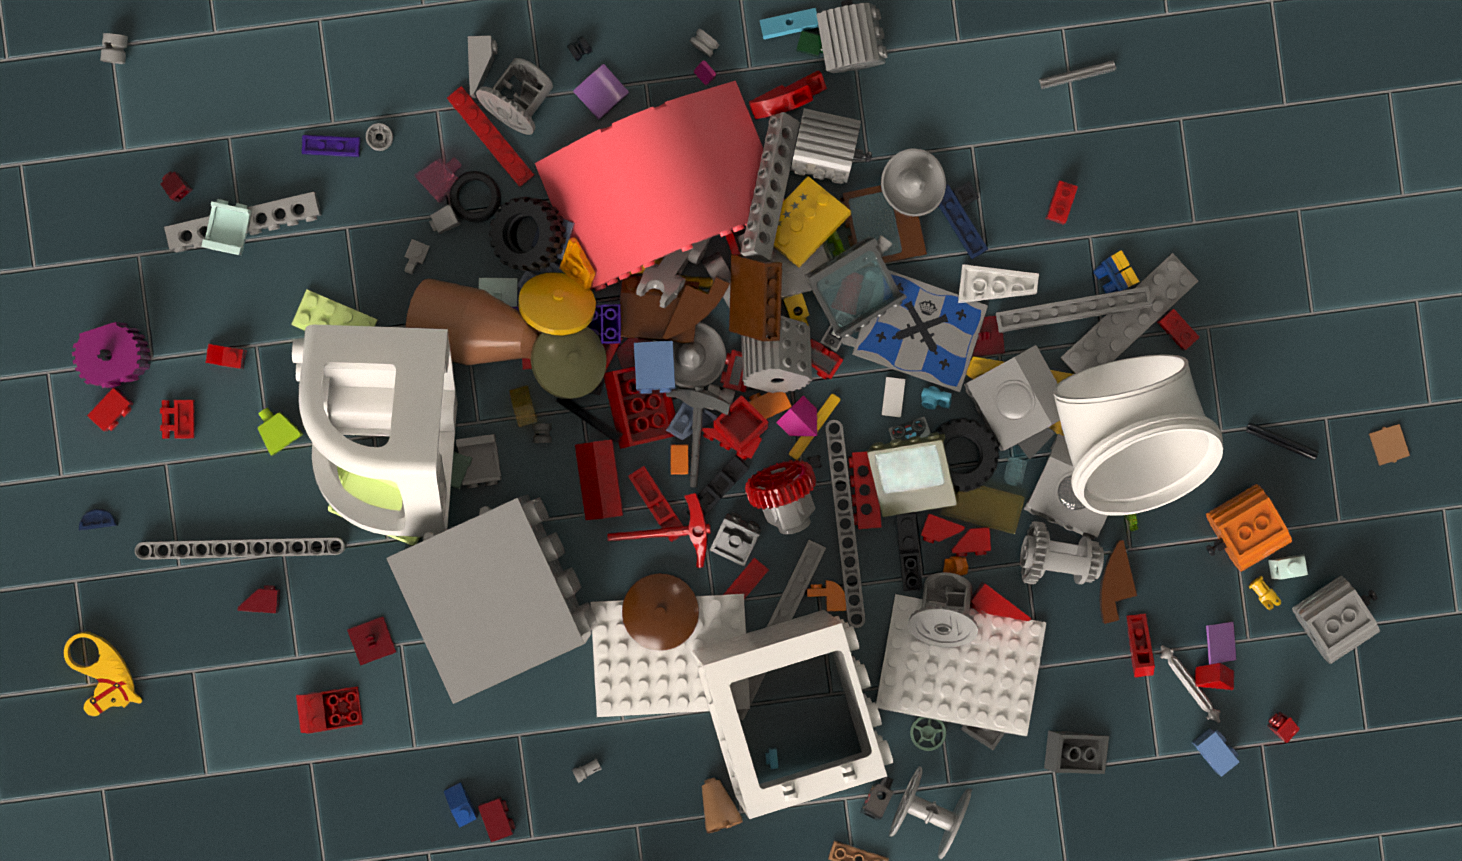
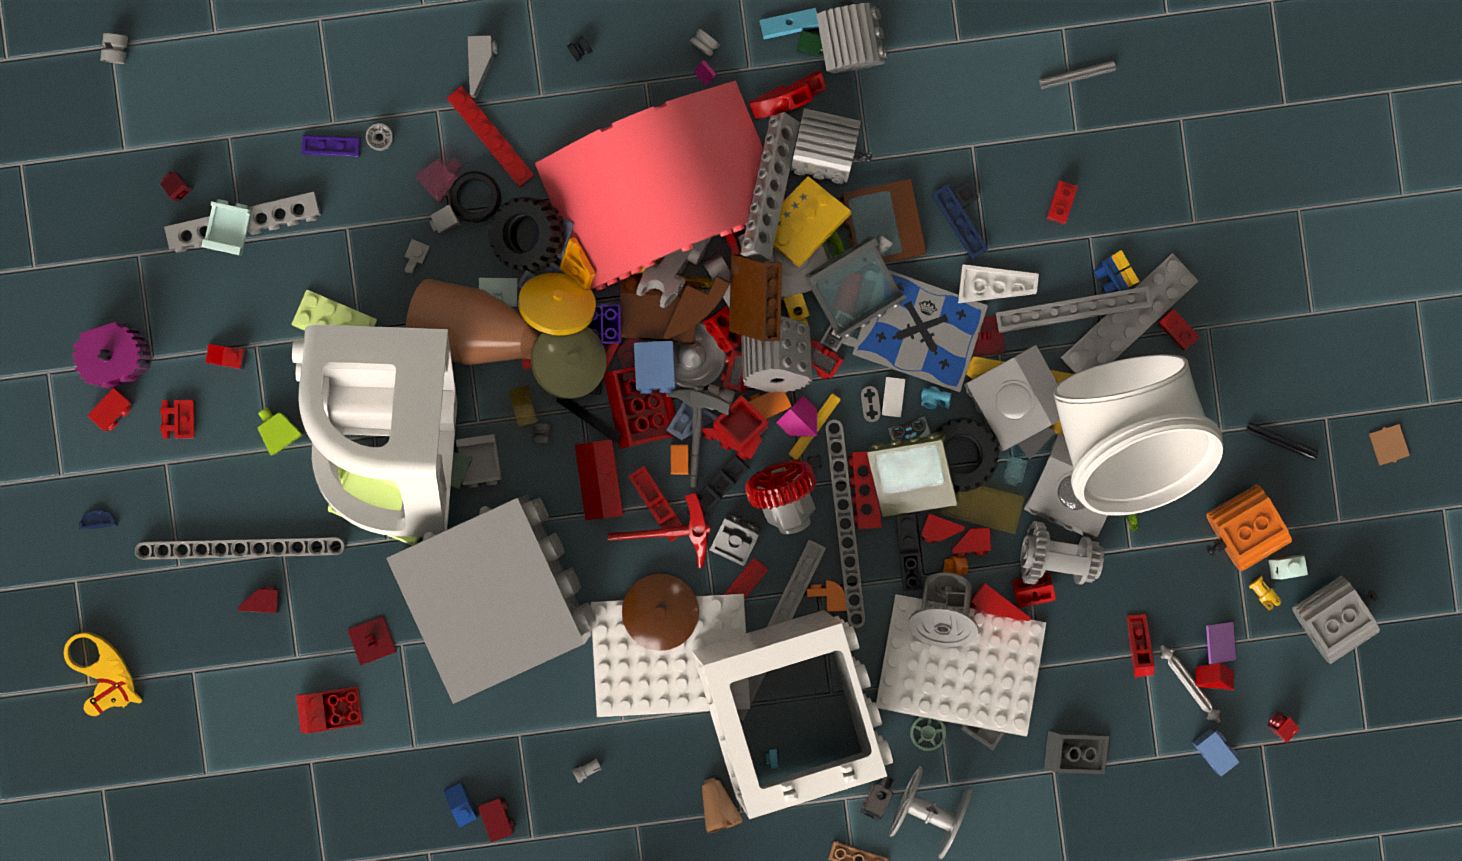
light grey piece [476,58,553,135] -> none
medium lavender slope [573,64,629,120] -> none
light grey hat [881,149,946,216] -> none
reddish brown slope [1099,539,1137,624] -> none
none -> red brick [703,306,742,353]
none -> light grey beam [861,386,881,422]
none -> red brick [1012,572,1056,608]

